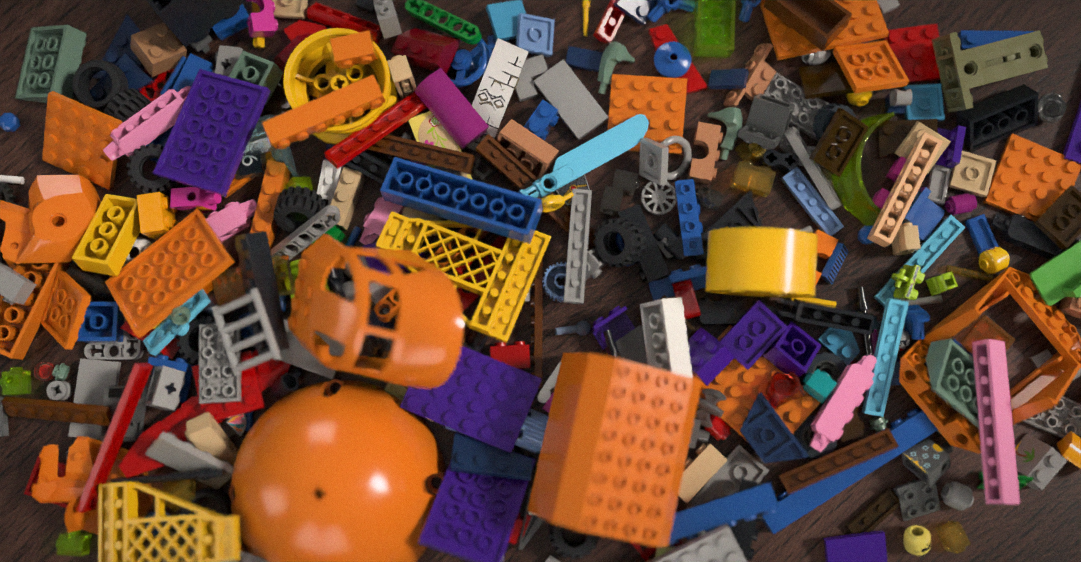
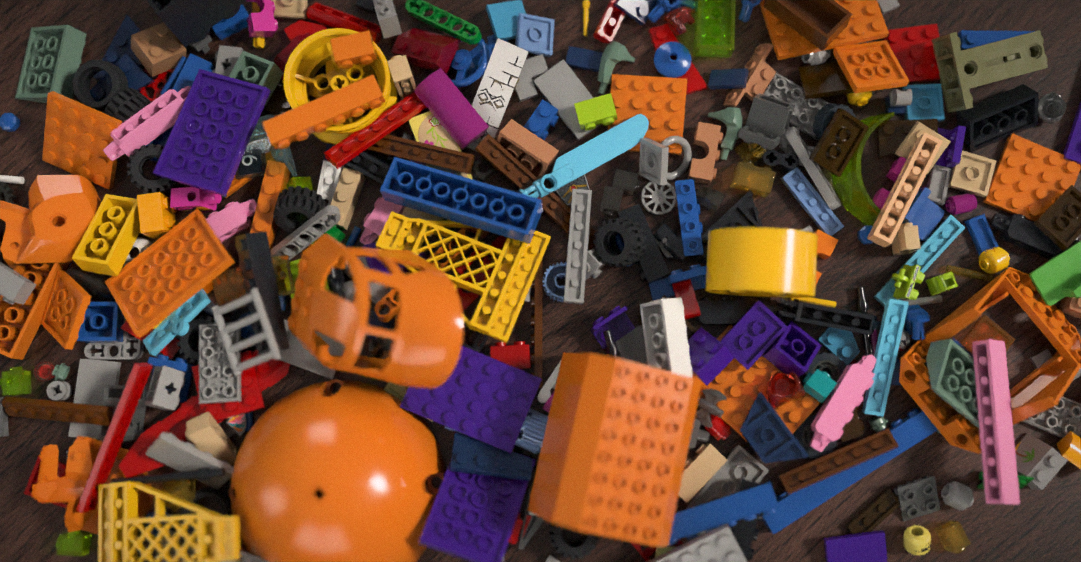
sand green plate [170,306,191,325] -> none
black piece [271,368,302,398] -> none
yellow piece [541,192,574,213] -> none
sand blue bar [554,321,591,336] -> none
blue tile [821,242,849,285] -> none
dark grey torso [901,439,953,487] -> none
none -> lime brick [574,93,618,131]
none -> clear red hair [664,6,696,36]

